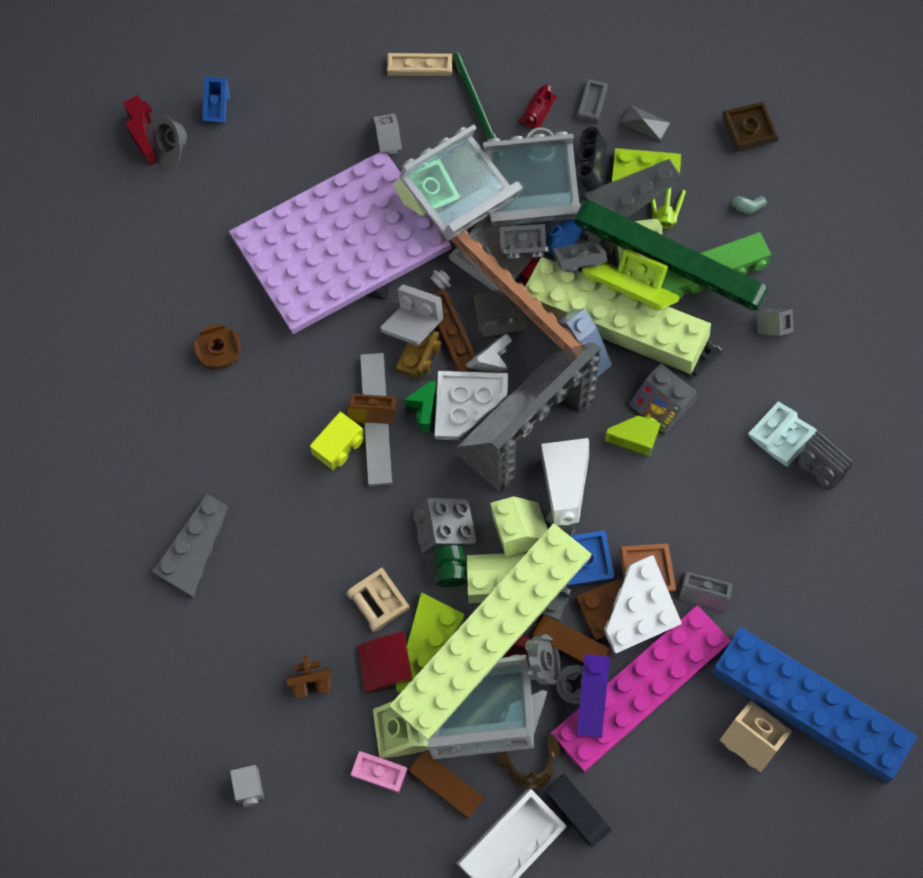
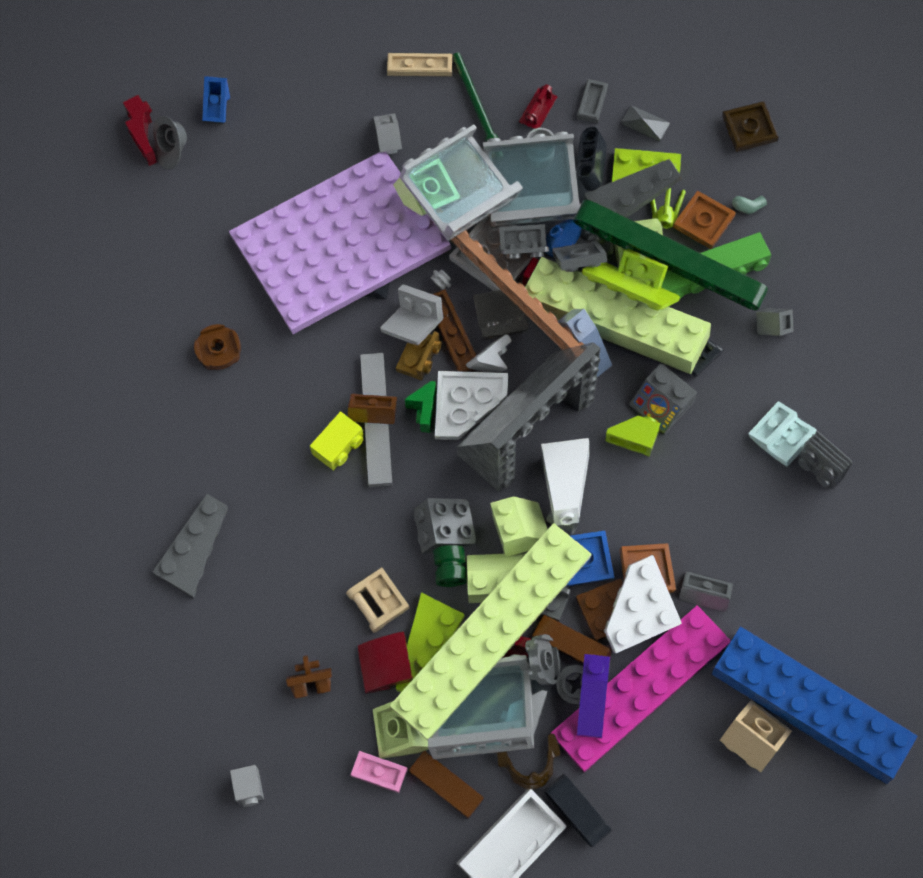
none -> dark orange plate [673,190,736,249]

